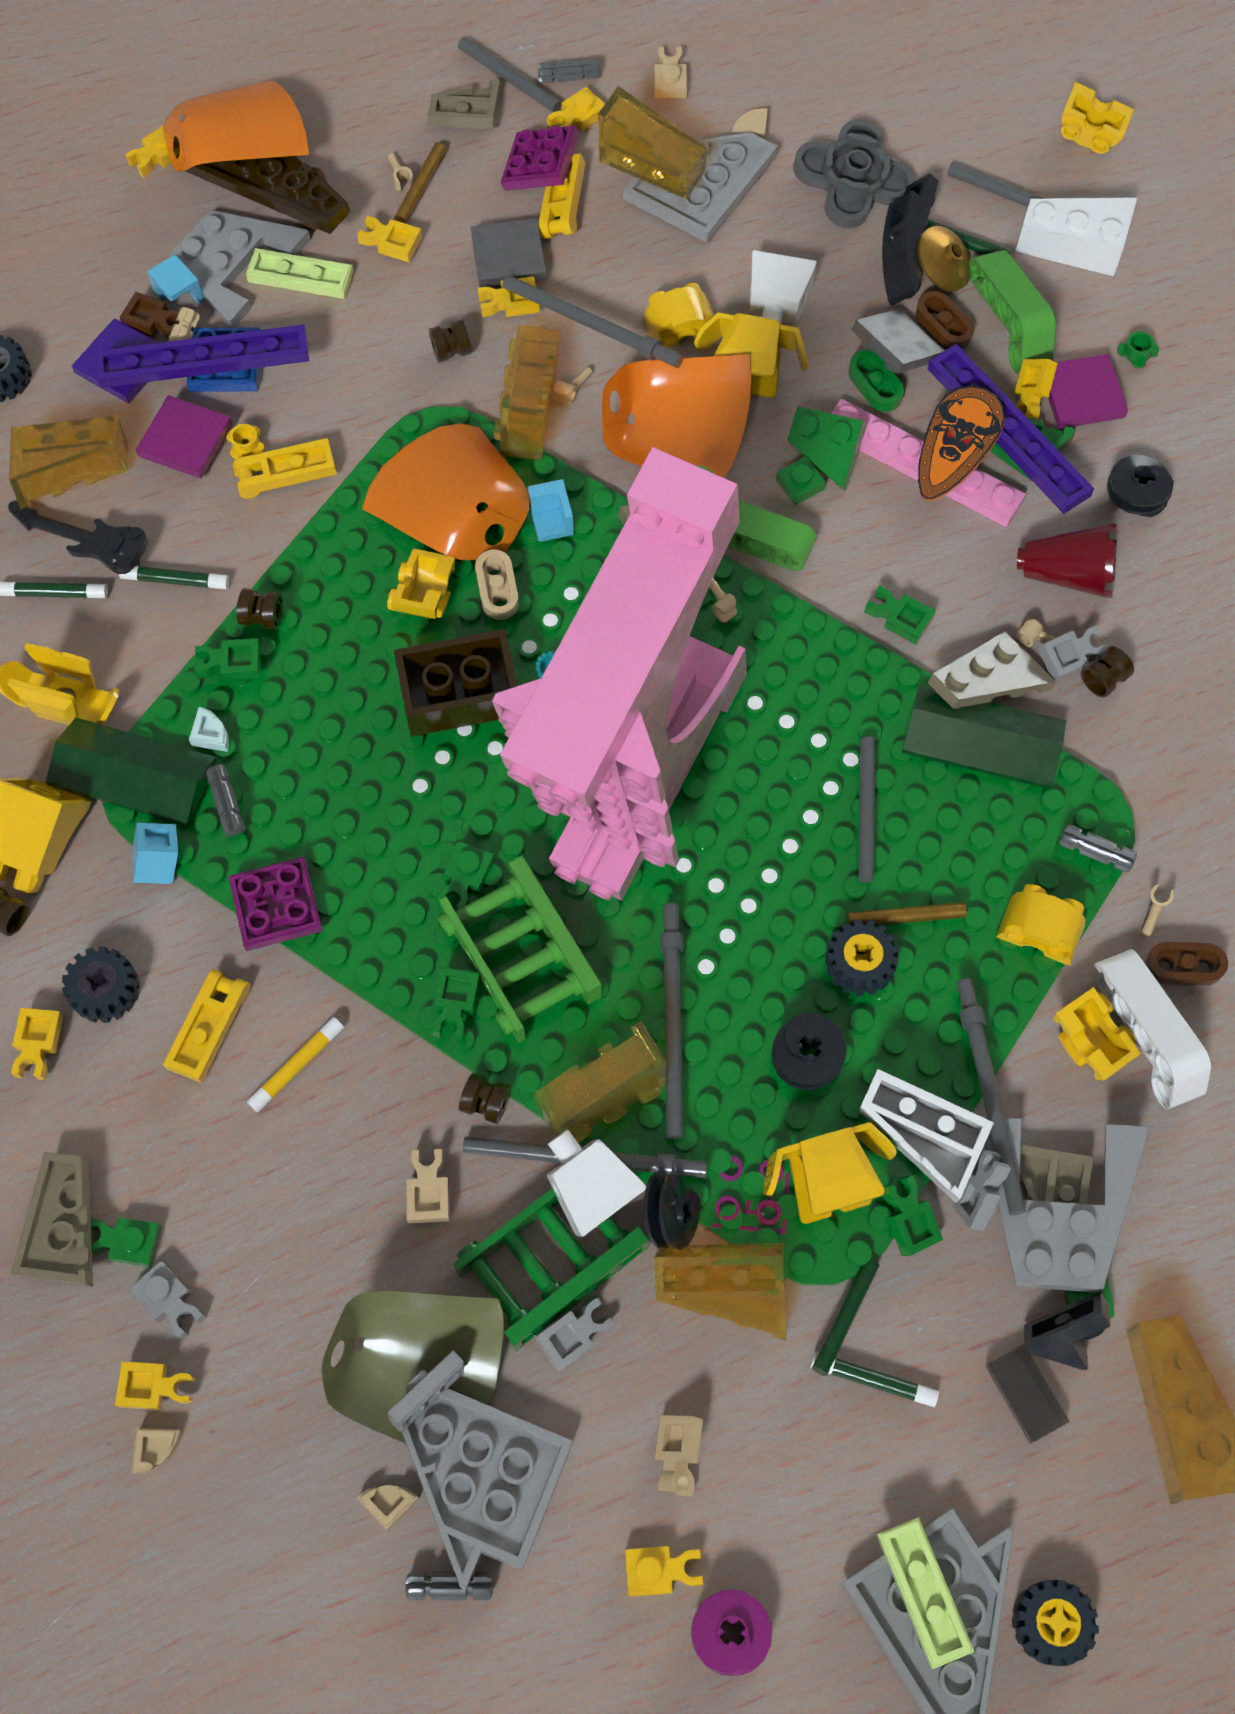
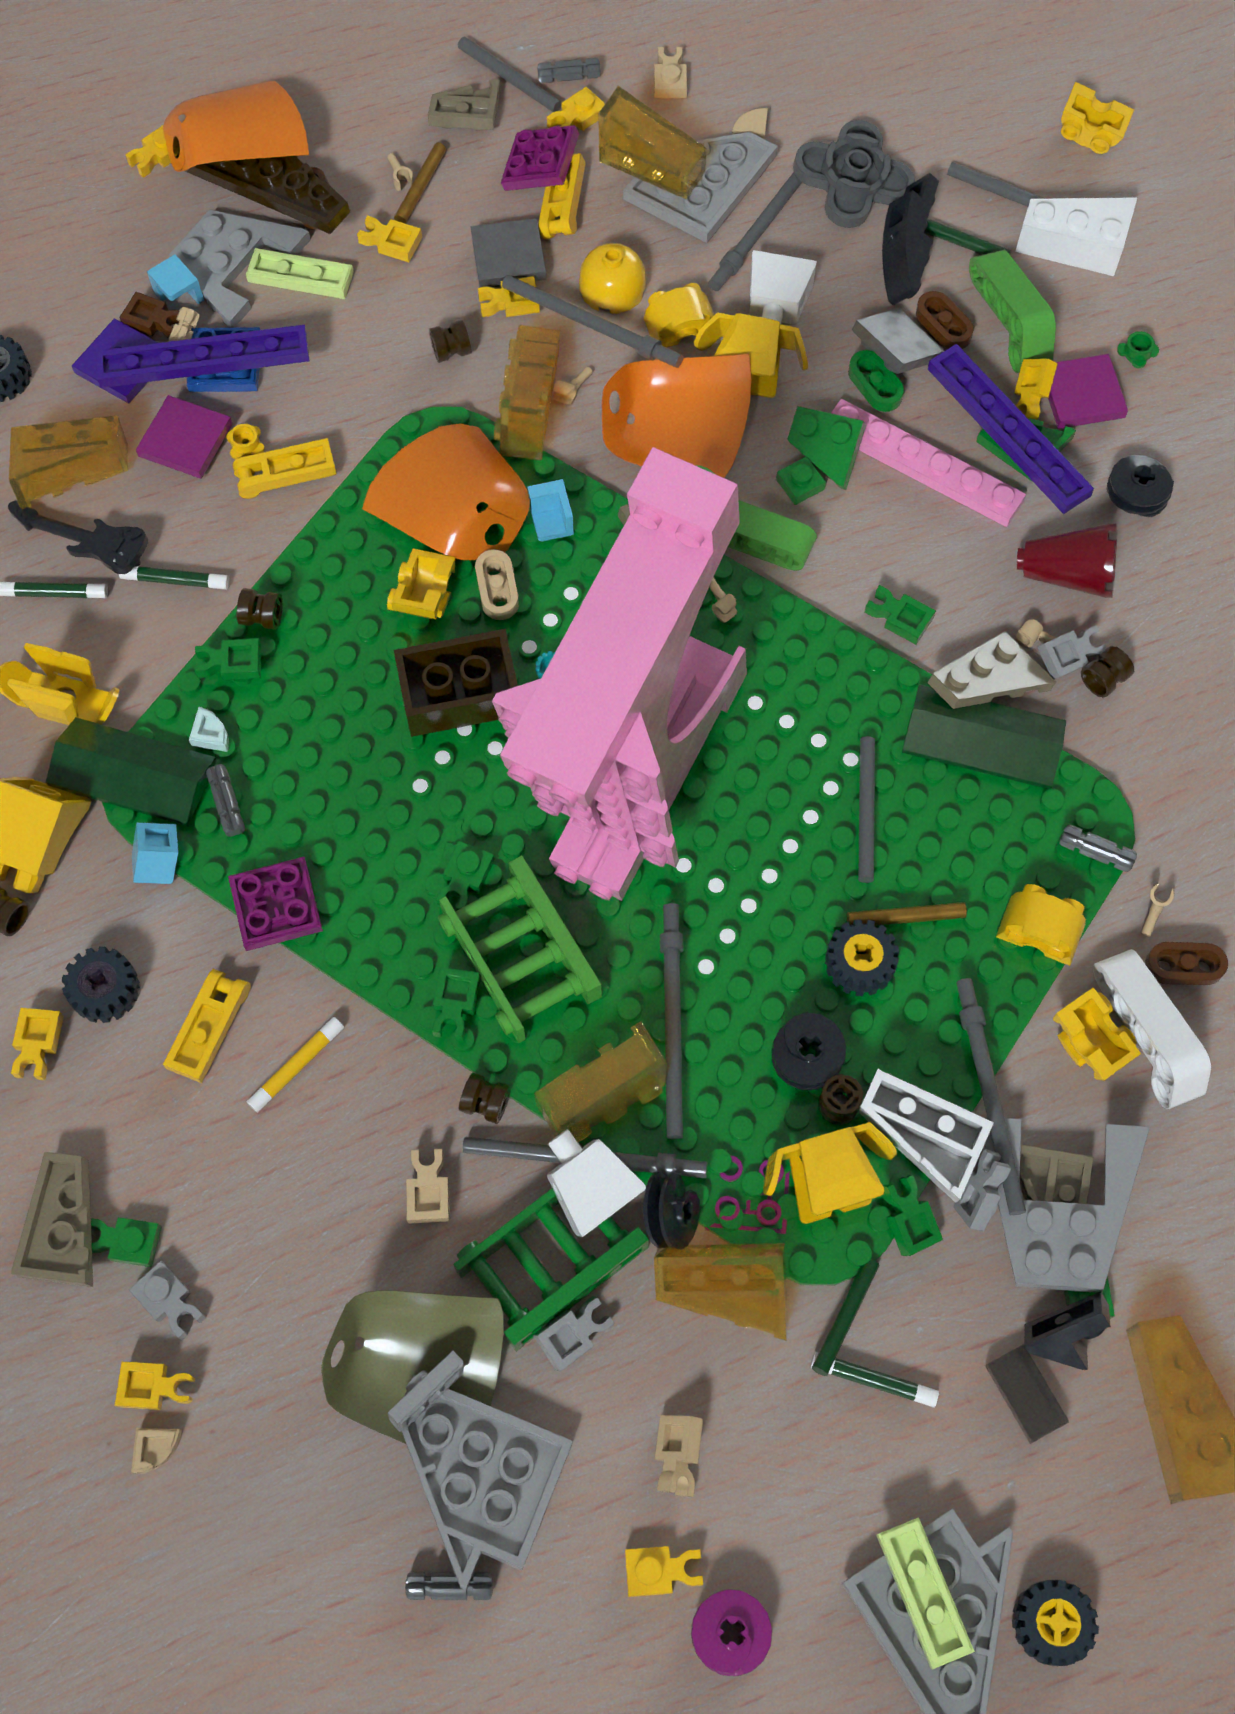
tan tile [357,1485,420,1531] -> none
pearl gold dish [917,226,971,292] -> none
shield [918,386,1005,501] -> none
none -> yellow cylinder [579,243,646,314]
none -> dark grey bar [708,172,802,291]
none -> dark brown wheel [818,1074,863,1125]

